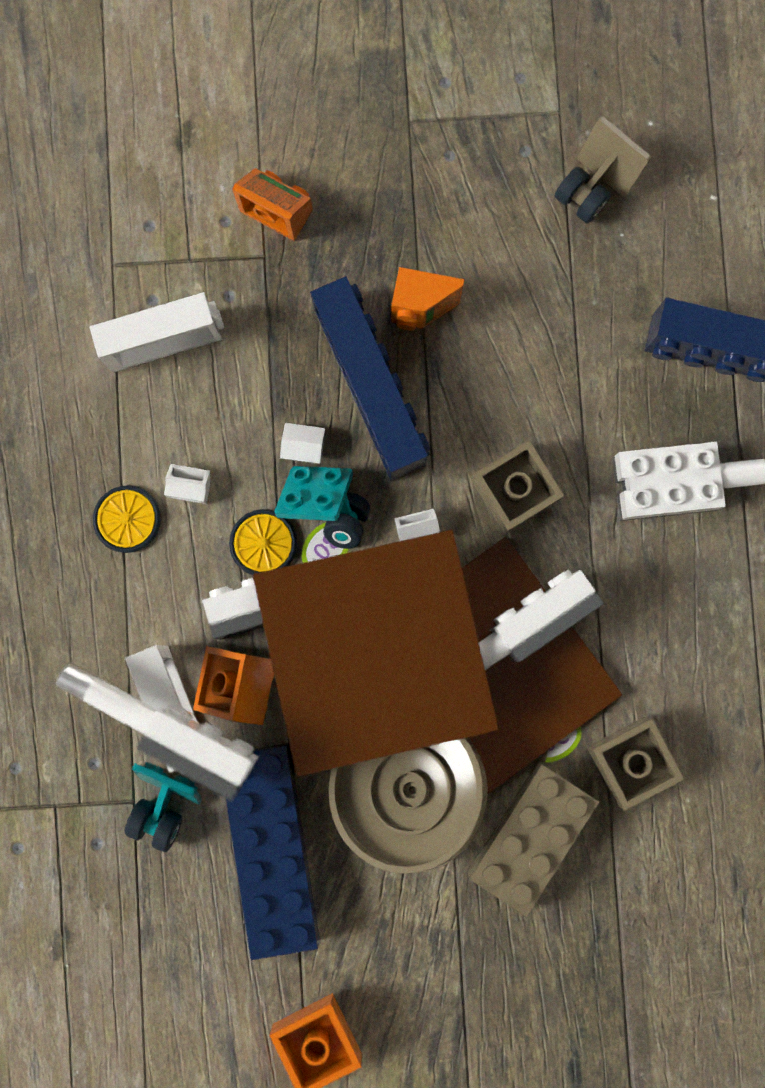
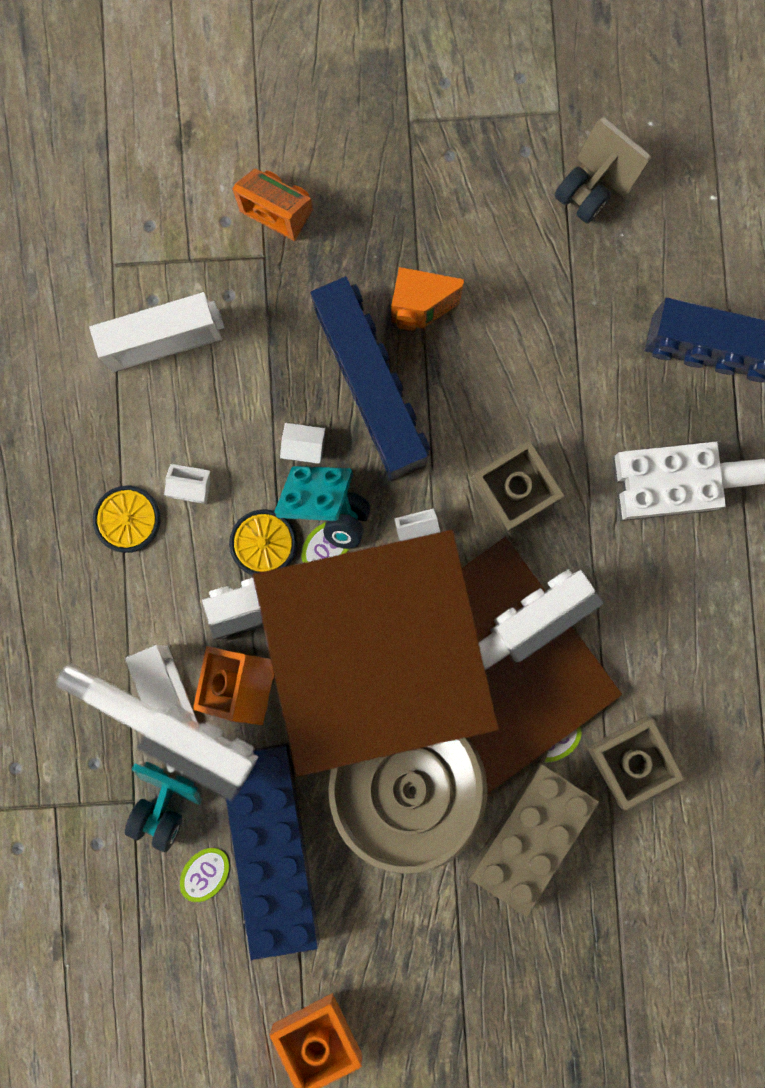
none -> sticker [180,848,229,902]

